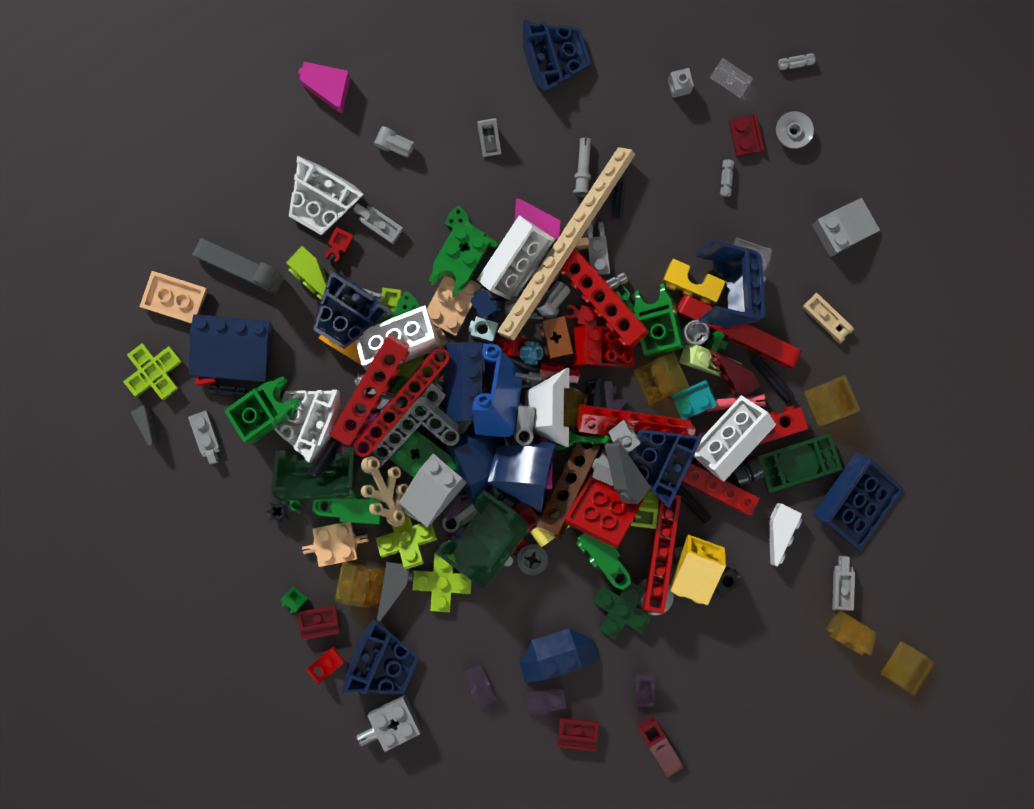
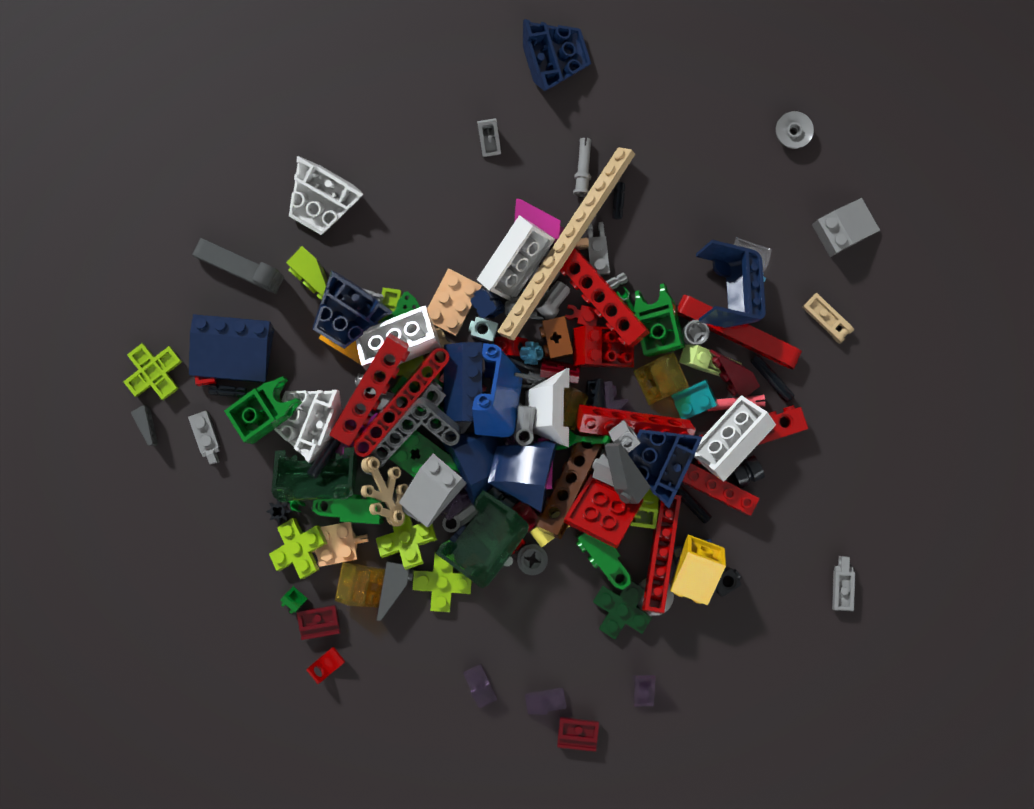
light nougat plate [139,271,208,324] -> none
dark pink slope [298,62,351,113] -> none
red plate [325,227,354,264] -> none
dark blue wedge [342,619,419,694] -> none
light grey hinge [353,203,404,245] -> none
light grey brick [357,694,422,752] -> none
light grey piece [374,126,414,158] -> none
green brick [428,223,490,298] -> none
green piece [445,205,499,249] -> none
dark blue wedge [520,628,599,683] -> none
dark red slope [637,716,683,777] -> none
yellow arch [662,259,726,306] -> none
light grey brick [668,68,694,98] -> none
green tile [703,331,728,352] -> none
clear slope [710,58,753,98] -> none
light grey axle [720,159,734,197] -> none
dark red plate [728,114,764,157] -> none
dark green slope [756,433,843,493] -> none
white slope [769,503,802,567] -> none
light grey axle [778,53,815,70] -> none
clear yellow slope [804,375,861,427] -> none
dark blue slope [812,453,904,551] -> none
clear yellow slope [826,610,876,656] -> none
clear yellow slope [881,642,935,696] -> none
none -> lime plate [269,518,327,579]

